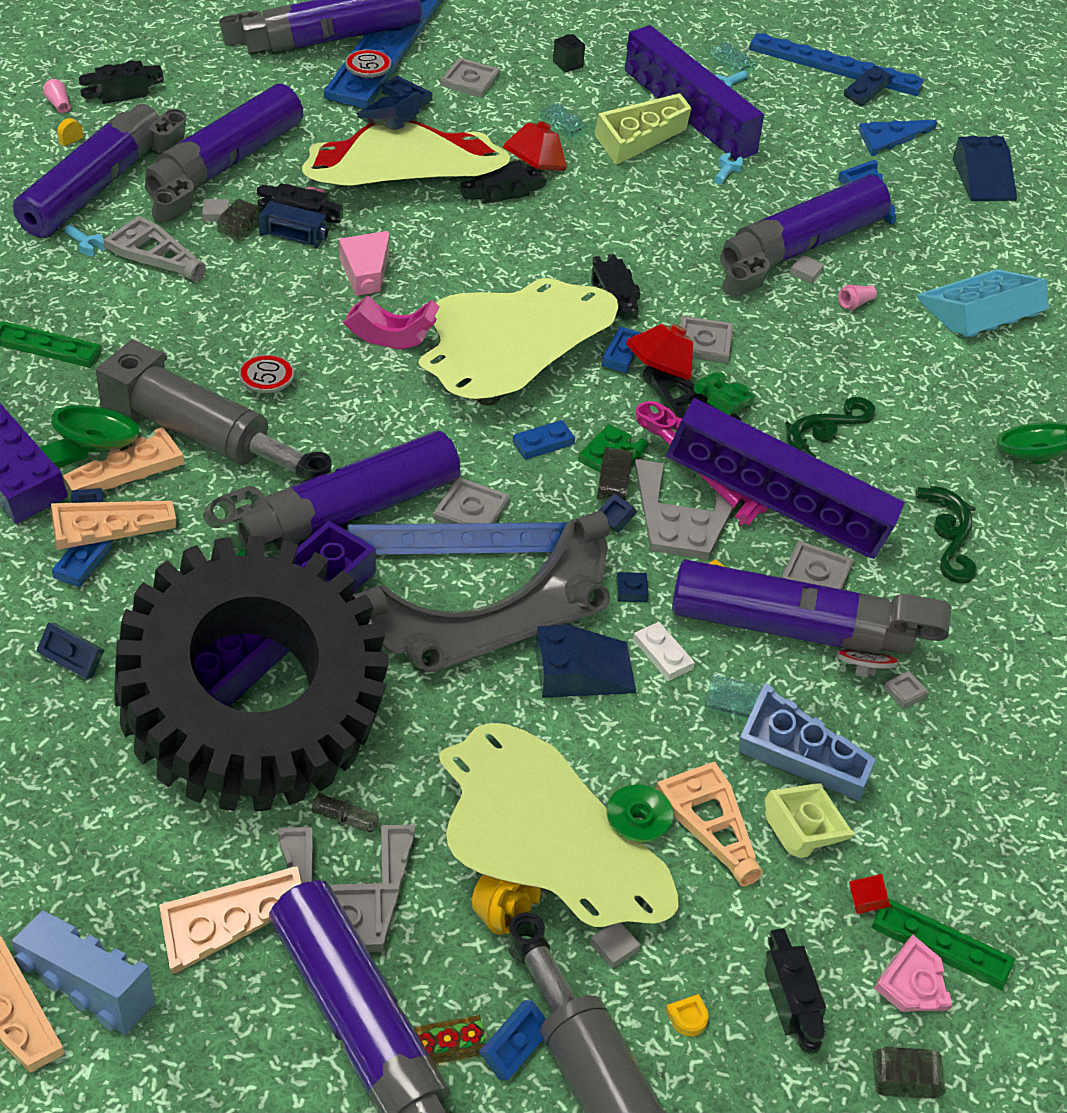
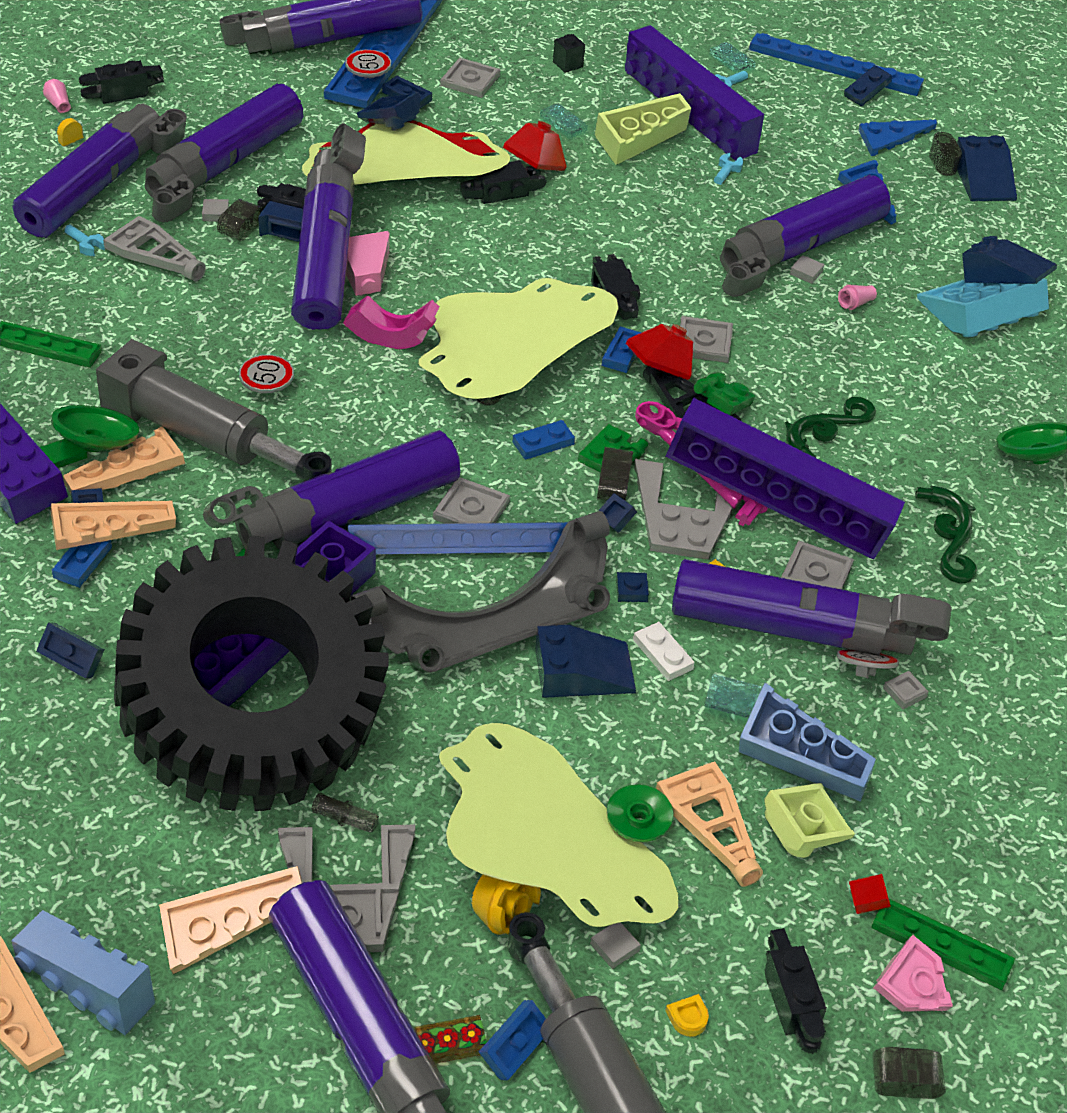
none -> dark purple piece [291,123,366,330]
none -> clear smoke beam [929,132,962,176]
none -> dark blue slope [962,236,1057,284]

